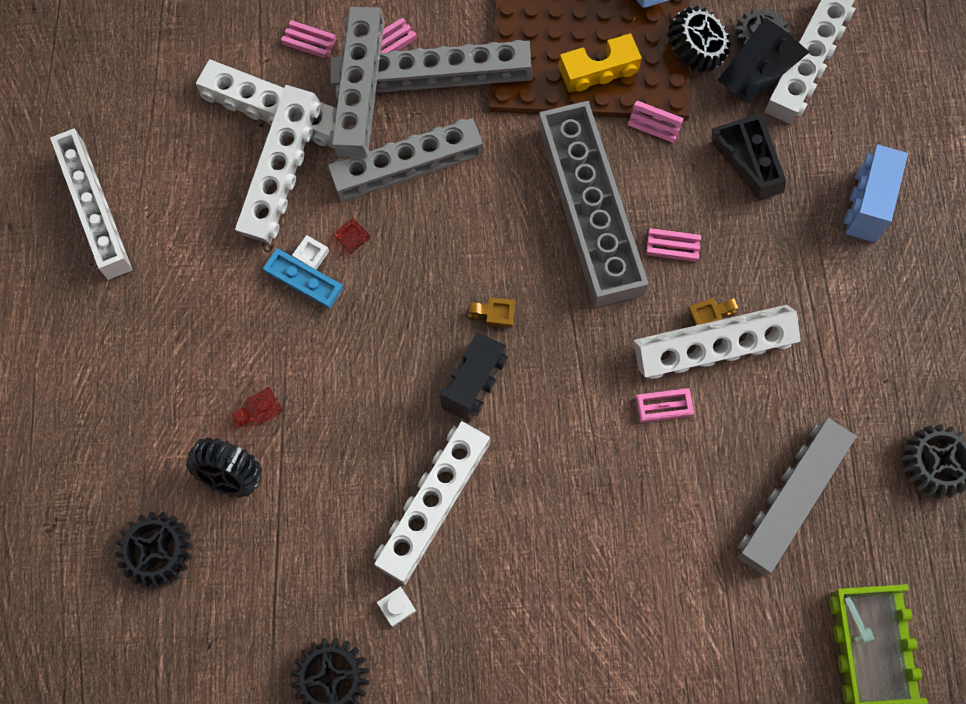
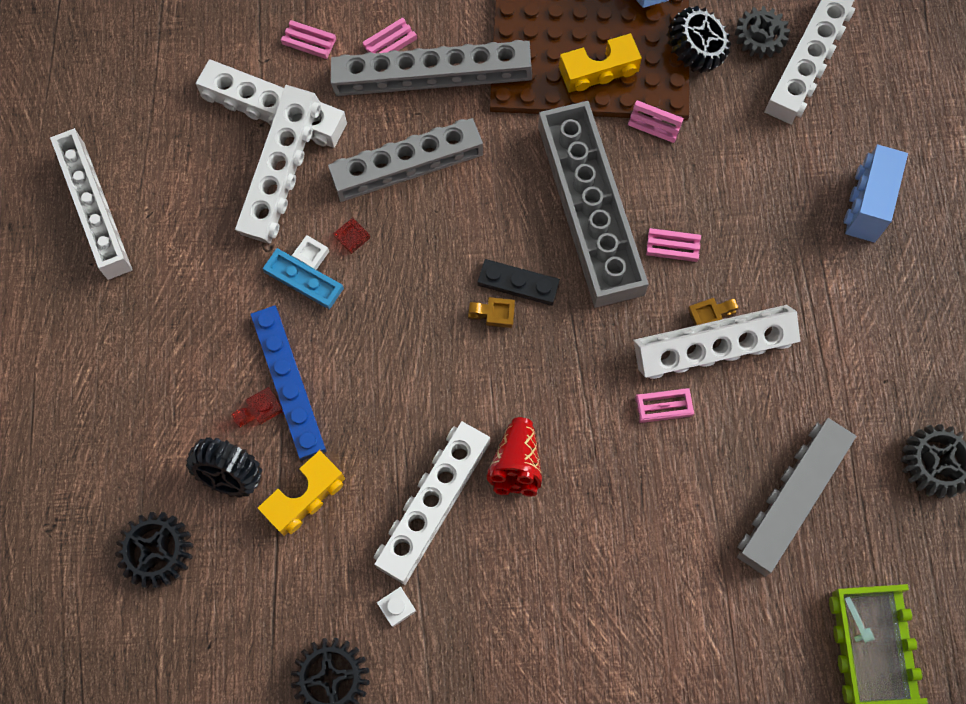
light grey brick [330,7,384,157] -> none
black wedge [440,332,509,422] -> none
black wedge [711,113,786,200] -> none
black wedge [718,17,810,104] -> none
none -> blue plate [251,305,327,461]
none -> yellow arch [258,450,345,536]
none -> black plate [477,259,560,306]
none -> red cone [487,417,542,497]

